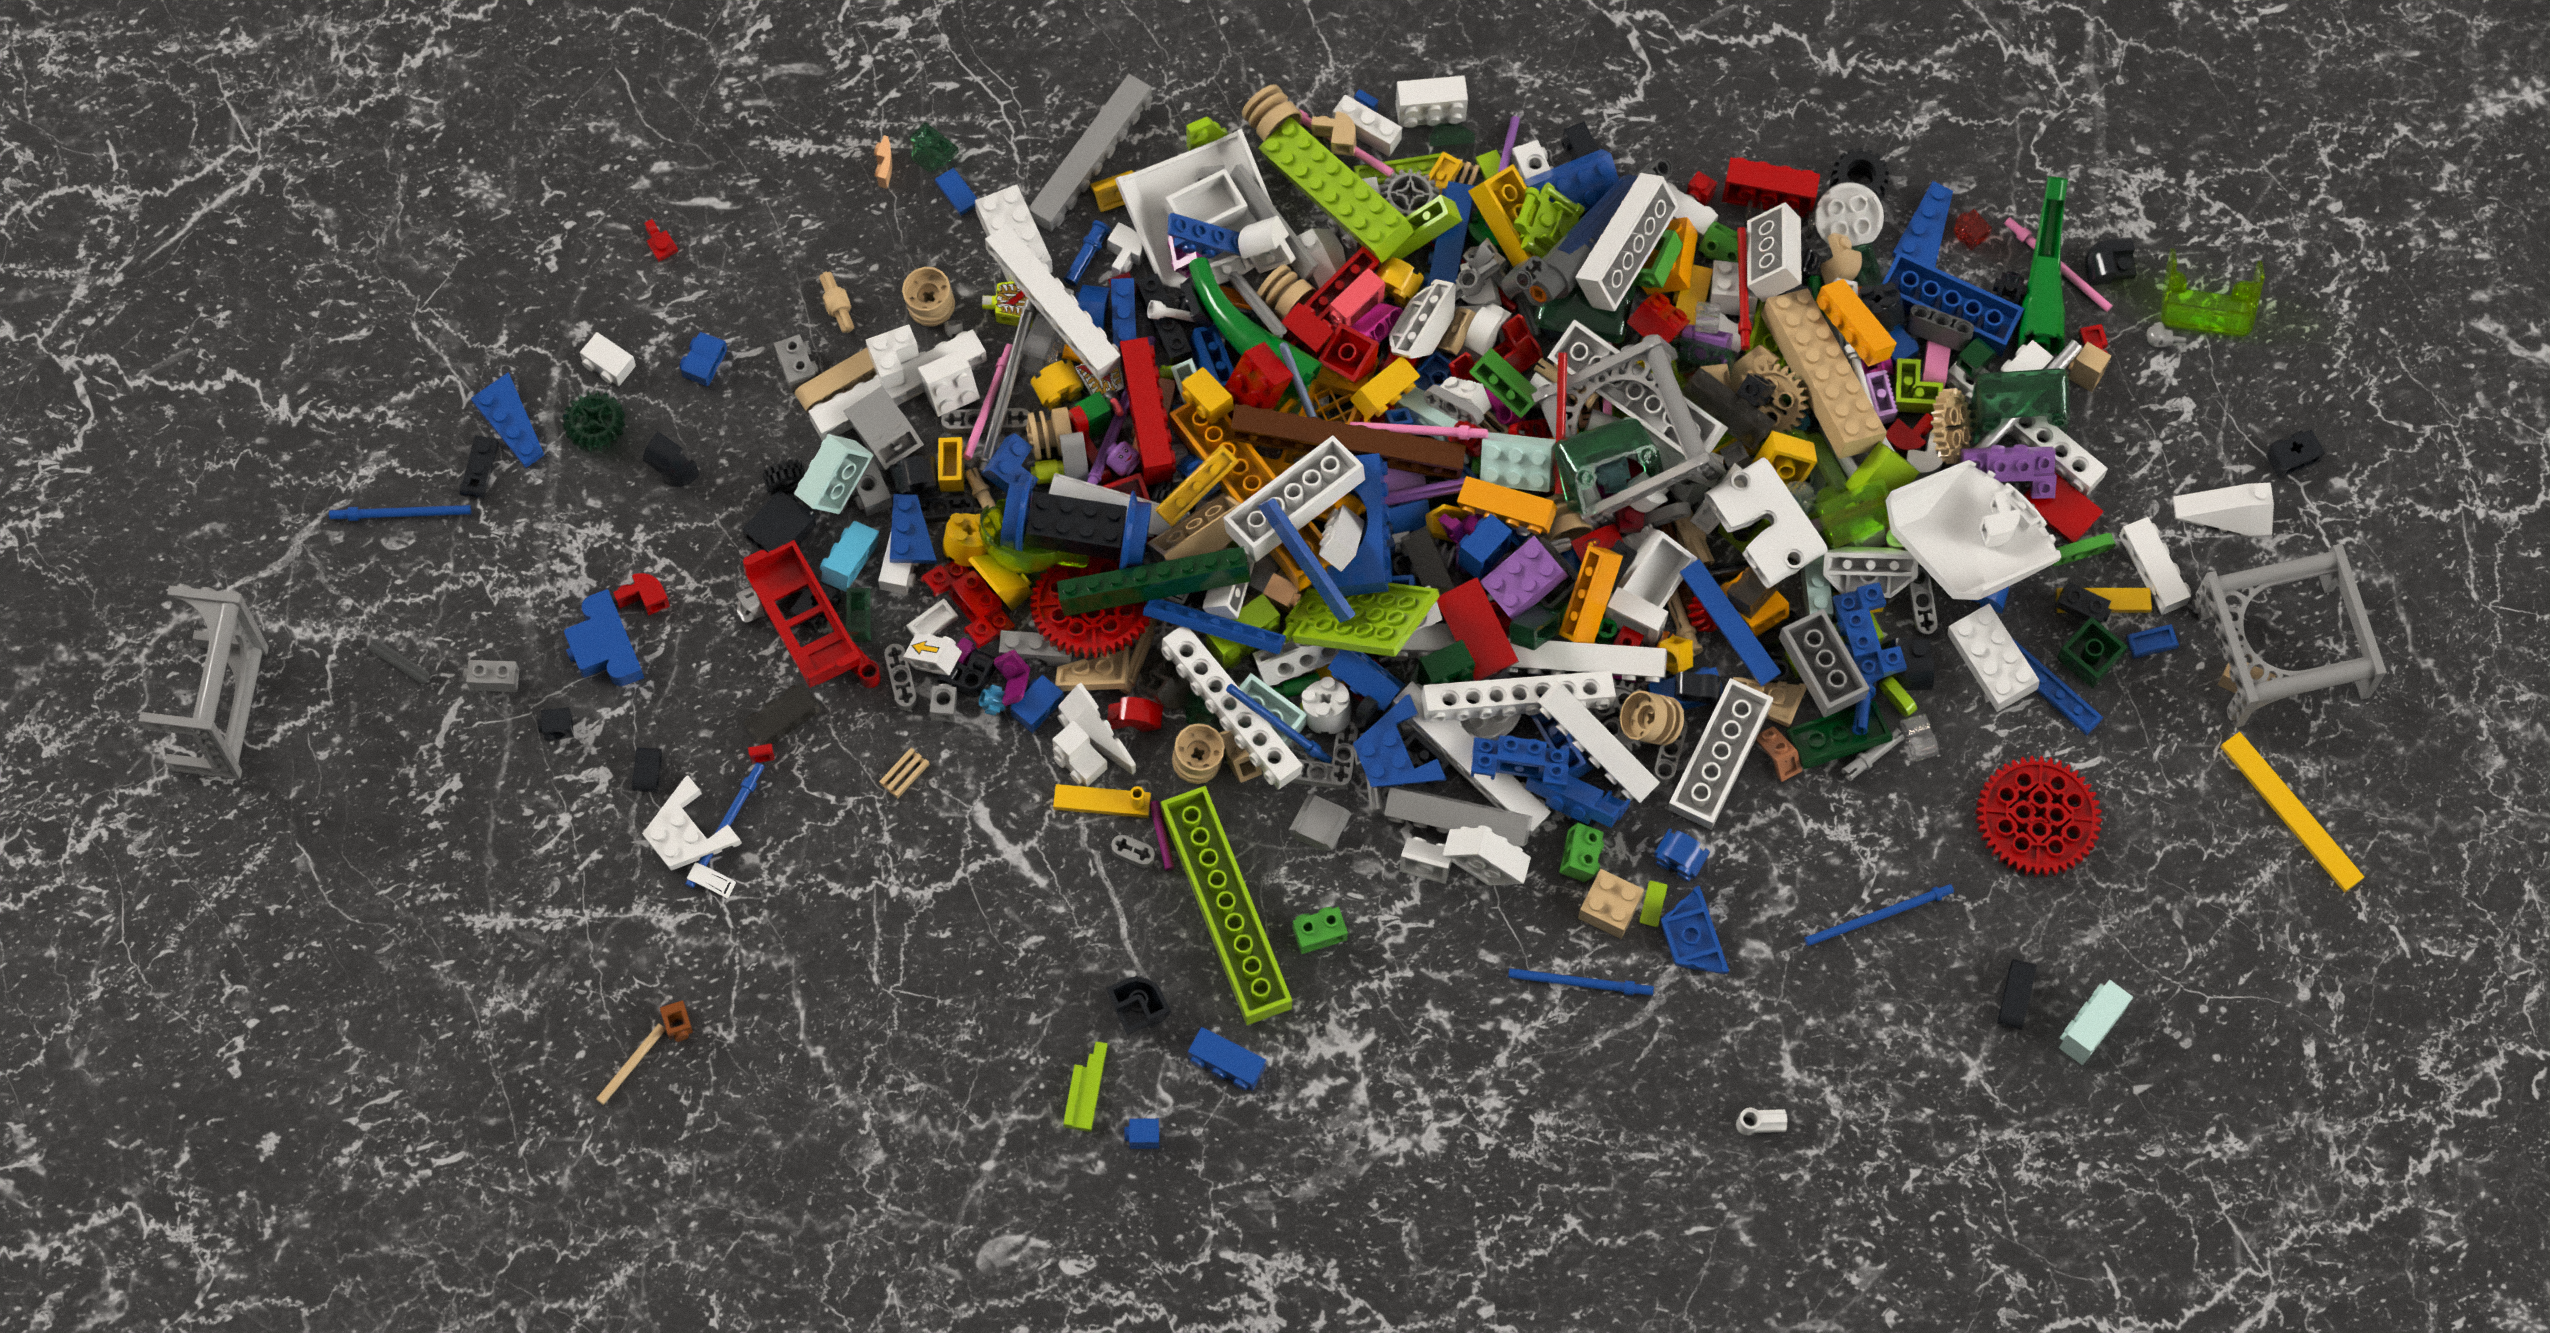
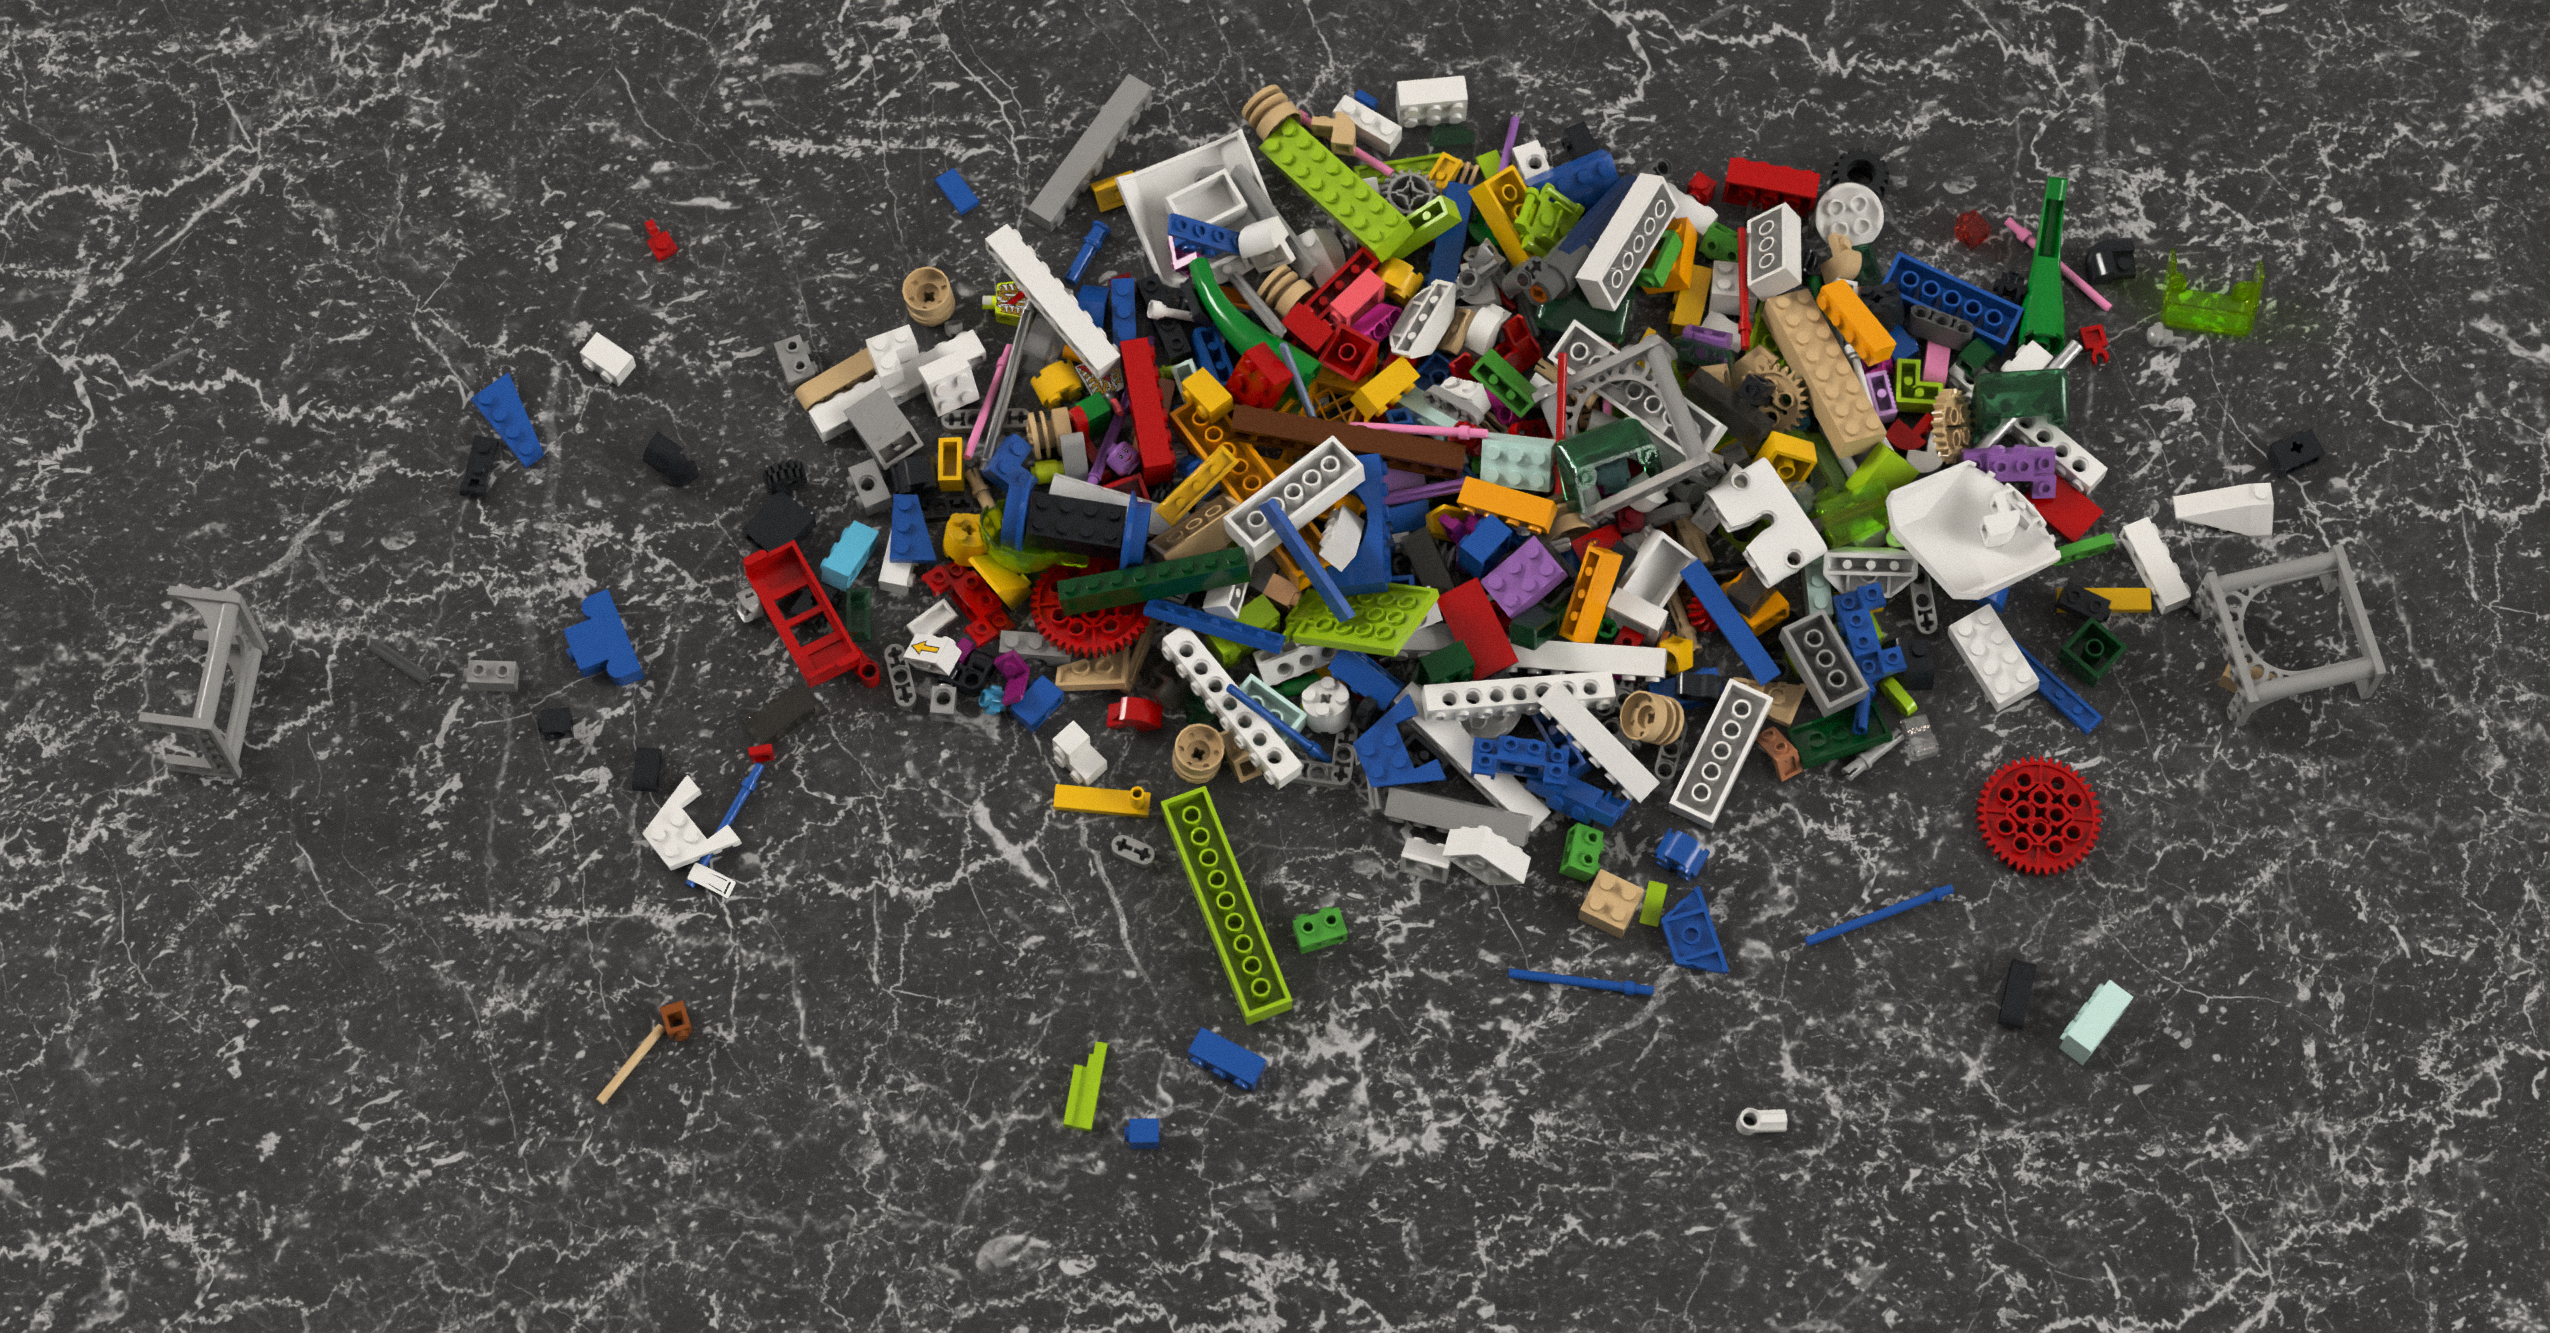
blue bar [329,505,471,521] -> none
clear green gear [562,390,626,452] -> none
red brick [613,573,670,616] -> none
blue brick [679,332,727,387] -> none
light aqua brick [794,434,874,514] -> none
tan axle [819,272,854,333] -> none
light nougat slope [874,135,892,189] -> none
tan tile [879,748,929,799] -> none
clear green slope [910,122,959,172] -> none
white brick [975,185,1053,282] -> none
white wedge [1057,683,1136,775] -> none
black brick [1106,976,1171,1036] -> none
white brick [1107,222,1142,277] -> none
magenta bar [1150,801,1175,871] -> none
lime wing [1186,117,1229,151] -> none
light grey slope [1289,794,1352,851] -> none
red brick [1627,292,1691,344] -> none
clear axle [1694,301,1720,334] -> none
blue wing [1892,181,1953,267] -> none
tan brick [2068,342,2111,392] -> none
blue tile [2126,624,2179,659] -> none
yellow tile [2220,731,2364,893] -> none

